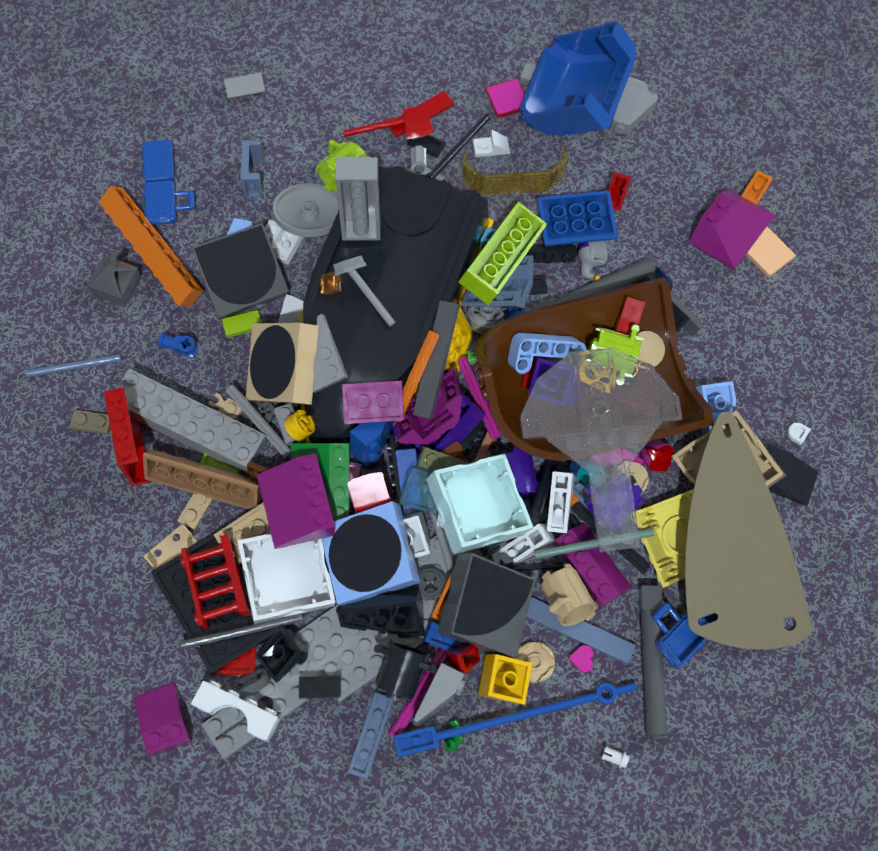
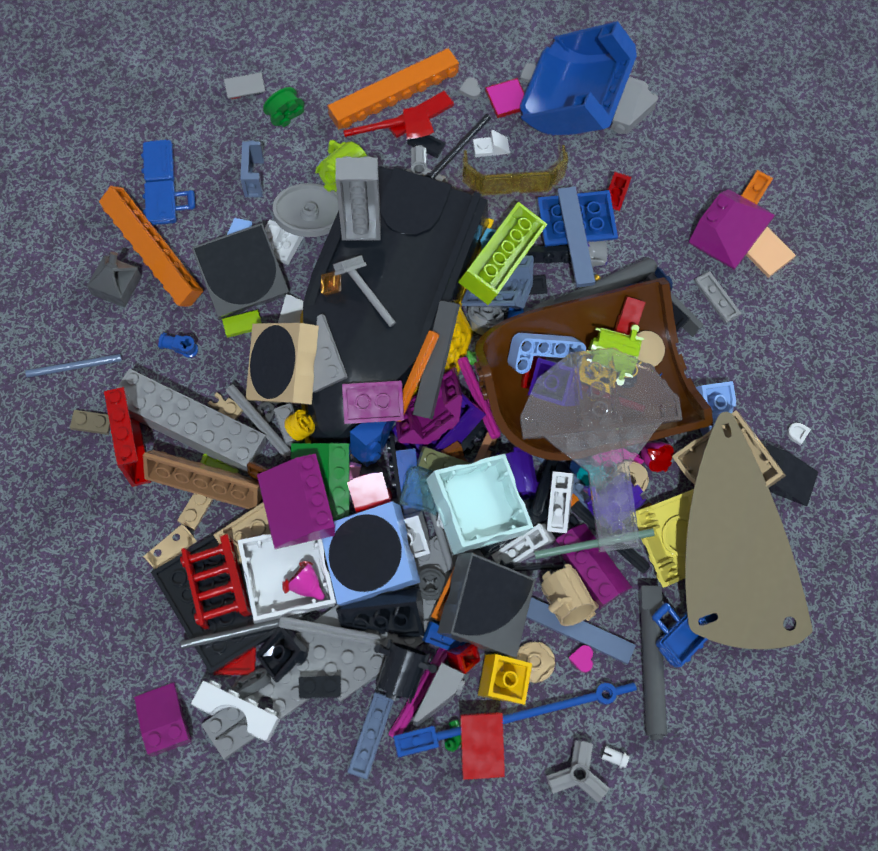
none -> green wheel [263,87,304,127]
none -> light grey axle [279,616,380,646]
none -> dark pink hat [282,561,325,601]
none -> orange brick [328,48,459,130]
none -> light grey tile [459,77,481,99]
none -> red tile [460,712,505,780]
none -> light grey piece [546,740,610,803]
none -> sand blue tile [557,186,595,288]
none -> light grey tile [694,271,742,324]

